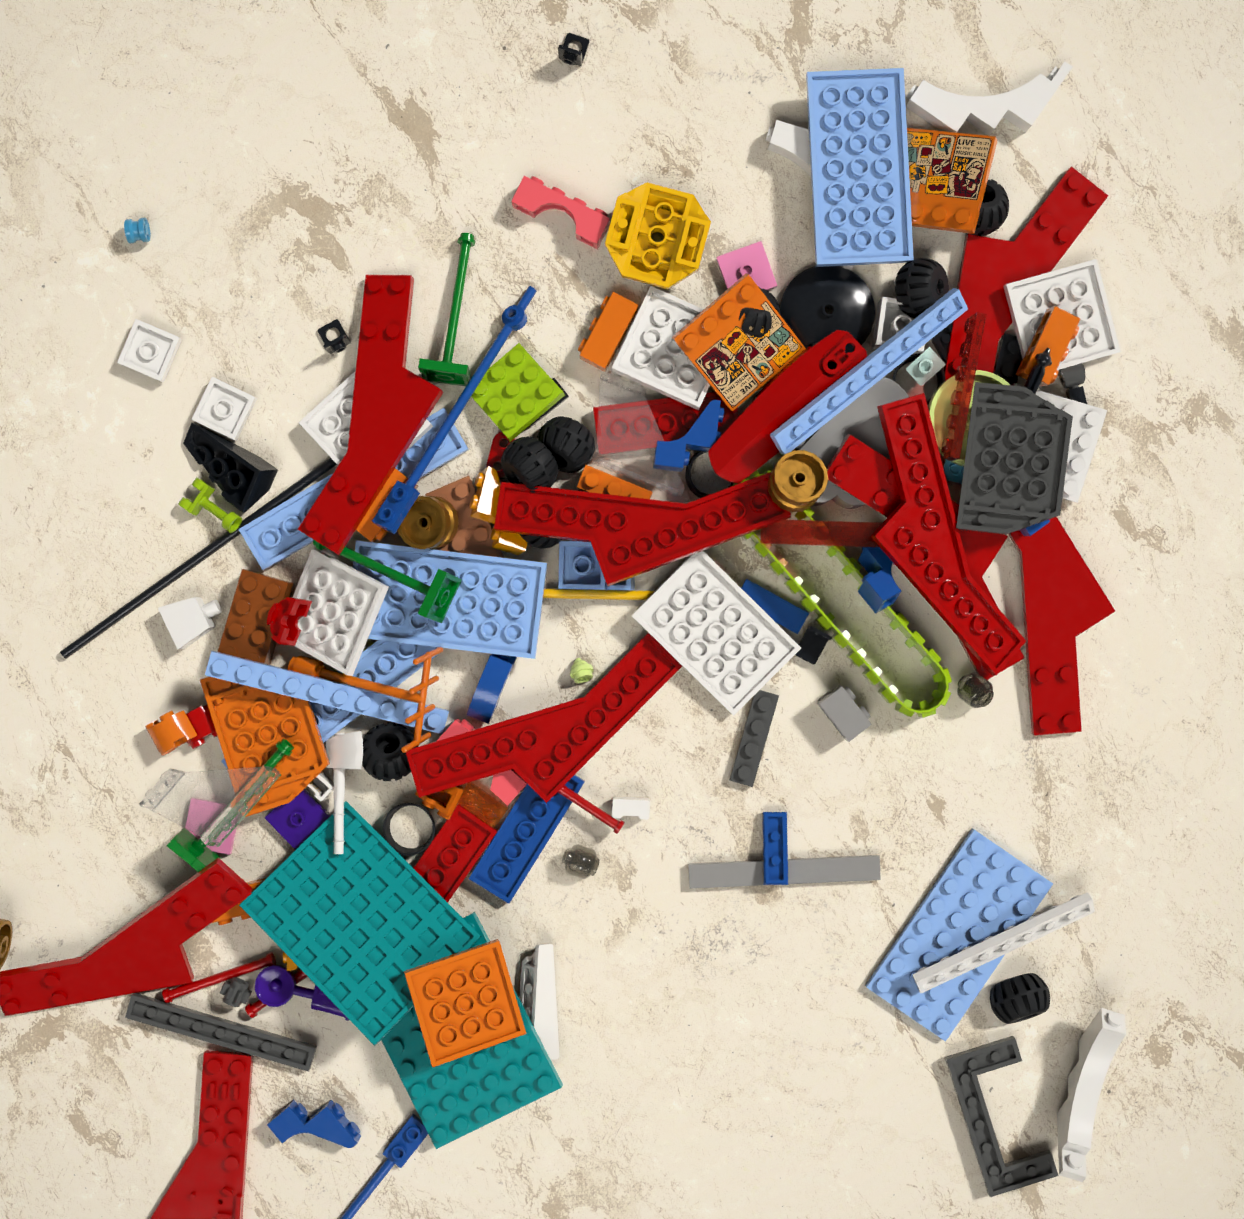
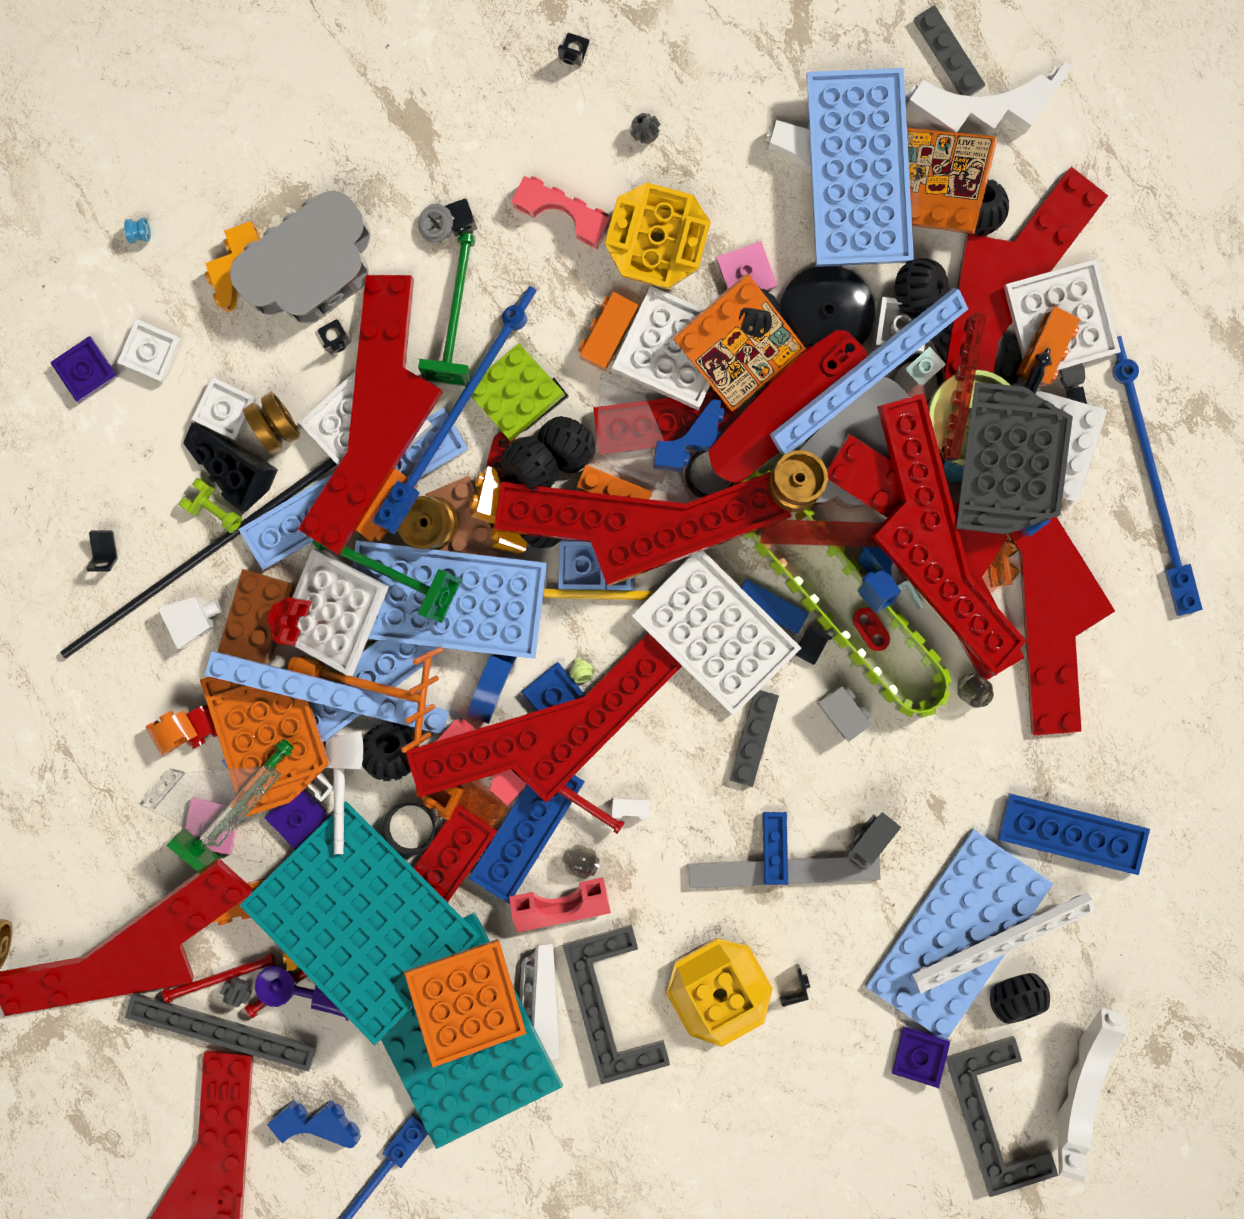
none -> dark purple plate [50,336,118,403]
none -> black bracket [86,530,118,572]
none -> light orange arch [205,221,261,313]
none -> light grey brick [230,191,370,324]
none -> pearl gold wheel [242,391,301,454]
none -> light grey gear [418,204,455,243]
none -> black bracket [445,198,477,237]
none -> coral arch [509,877,611,933]
none -> blue tile [521,662,585,711]
none -> dark grey plate [563,925,670,1084]
none -> dark grey gear [630,113,661,144]
none -> yellow piece [666,938,773,1047]
none -> black bracket [779,964,810,1007]
none -> dark grey brick [847,812,901,871]
none -> red plate [852,607,890,651]
none -> dark purple plate [892,1026,951,1088]
none -> light aqua bracket [897,580,924,610]
none -> dark grey plate [913,5,986,96]
none -> clear orange tile [988,539,1020,587]
none -> blue plate [997,793,1150,875]
none -> blue bar [1112,336,1203,616]

